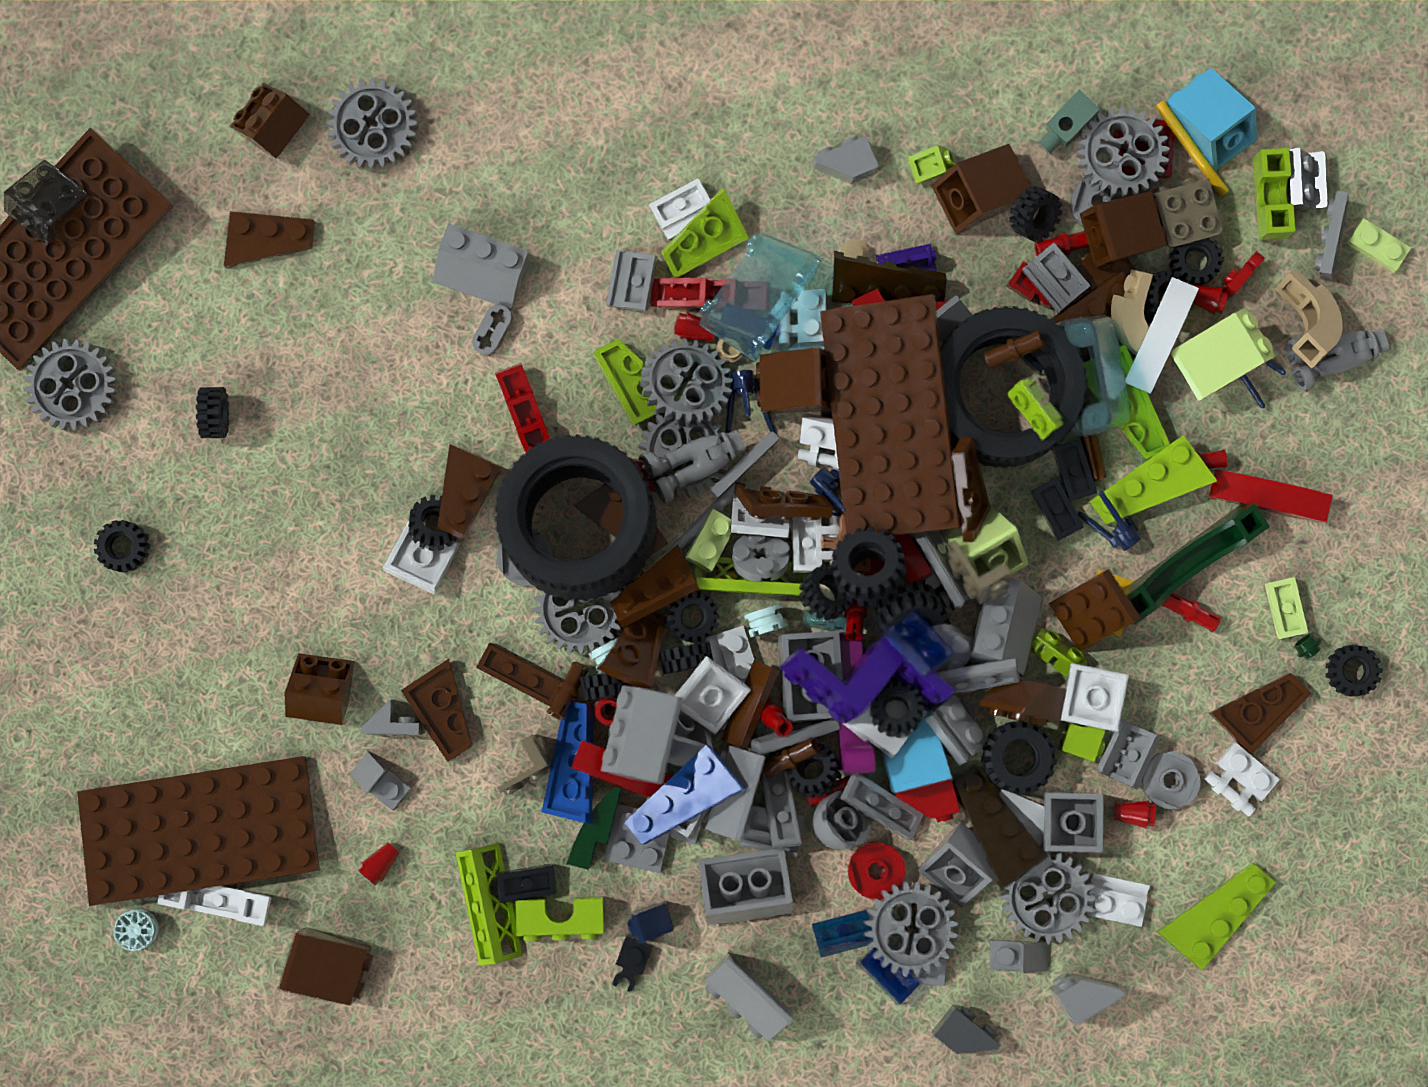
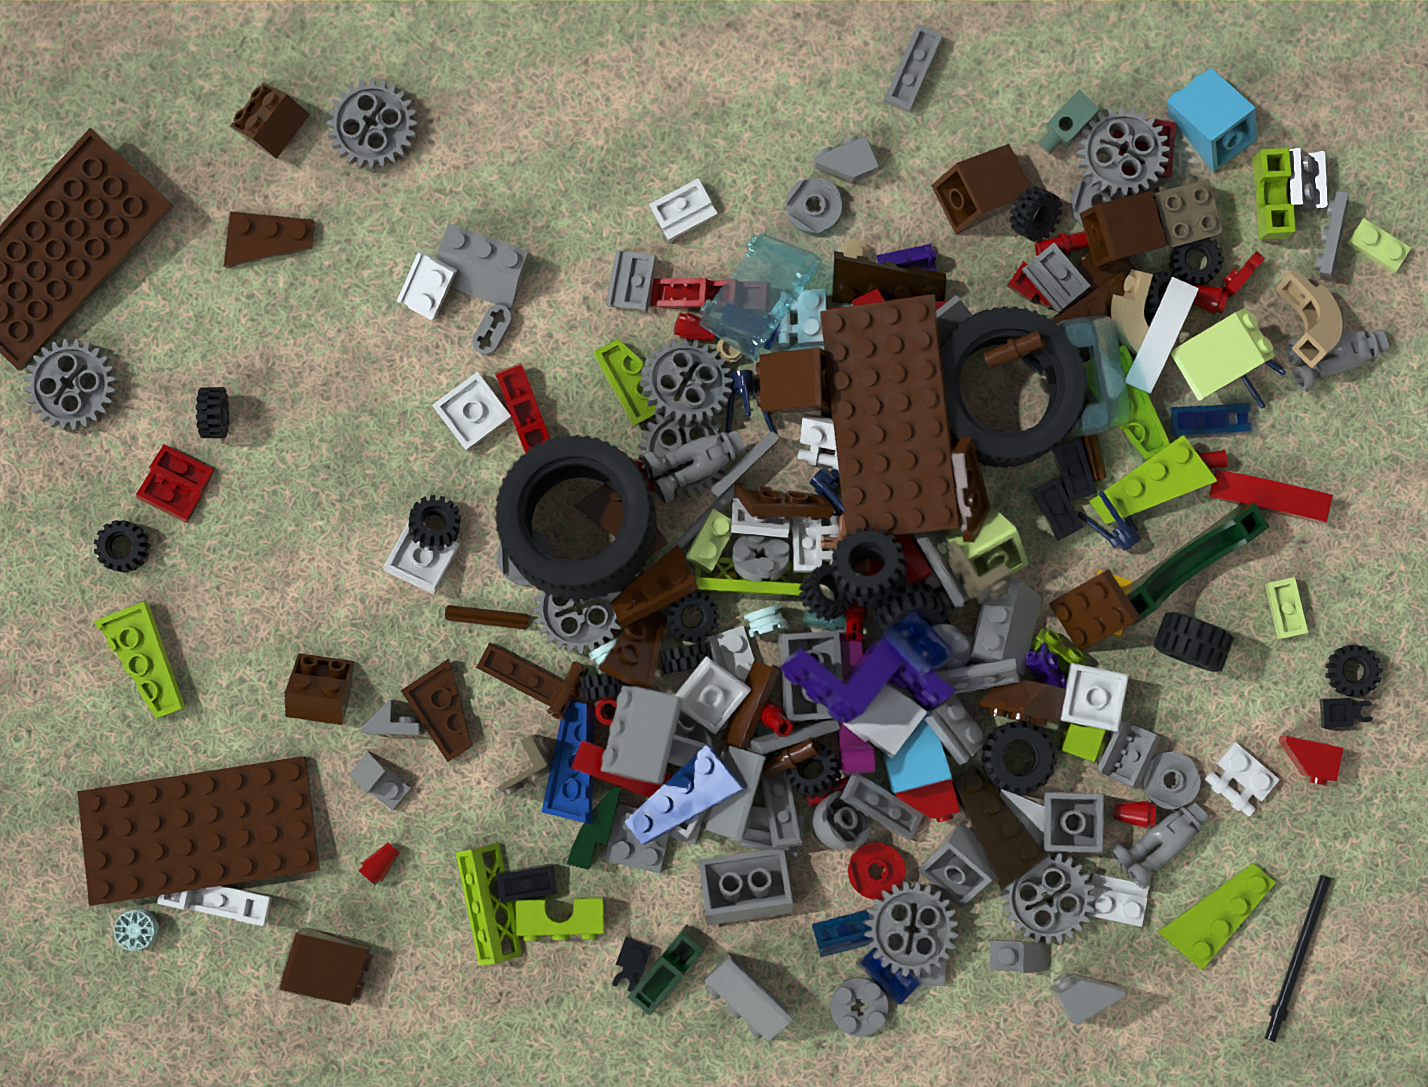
clear smoke bracket [4,160,87,245] -> none
reddish brown wing [437,444,501,540] -> none
dark blue slope [627,901,674,944] -> none
lime wing [661,187,749,278] -> none
black tyre [870,680,924,738] -> none
lime bracket [908,145,955,185] -> none
dark grey slope [931,1005,1001,1054] -> none
lime hinge [1007,378,1064,440] -> none
yellow bar [1154,99,1229,197] -> none
red pin [1162,592,1221,633] -> none
reddish brown wing [1209,673,1312,754] -> none
dark green plate [1294,633,1321,659] -> none
none -> lime wing [93,601,186,719]
none -> red slope [136,444,214,523]
none -> white plate [397,251,457,321]
none -> white plate [432,371,512,451]
none -> reddish brown axle [445,605,529,629]
none -> dark green slope [628,924,709,1016]
none -> light grey plate [786,177,842,235]
none -> light grey plate [830,977,888,1037]
none -> light grey plate [884,23,943,113]
none -> dark purple hinge [1025,642,1068,689]
none -> light grey piece [1109,802,1209,889]
none -> black tyre [1153,612,1234,672]
none -> clear blue plate [1170,403,1252,436]
none -> black bar [1264,875,1332,1042]
none -> red slope [1279,736,1343,786]
none -> black plate [1320,698,1373,728]

